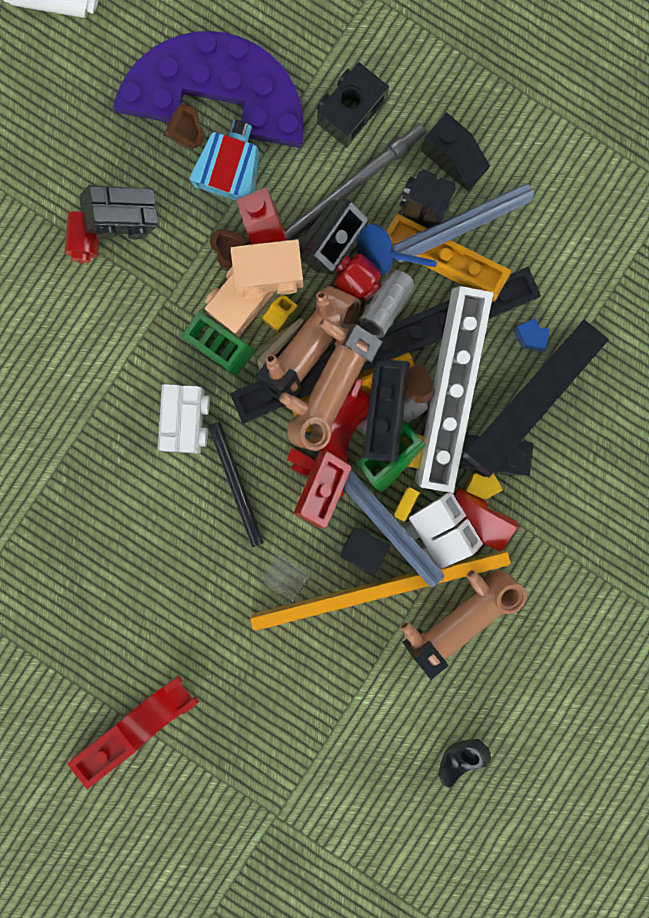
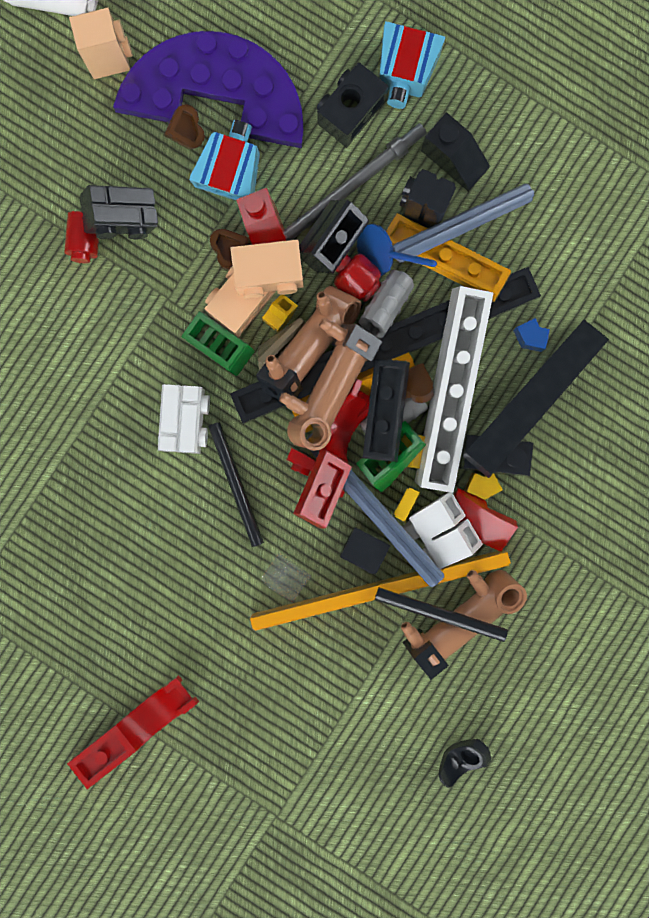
none -> light nougat brick [69,8,133,79]
none -> black bar [375,587,508,642]
none -> torso [379,21,445,109]

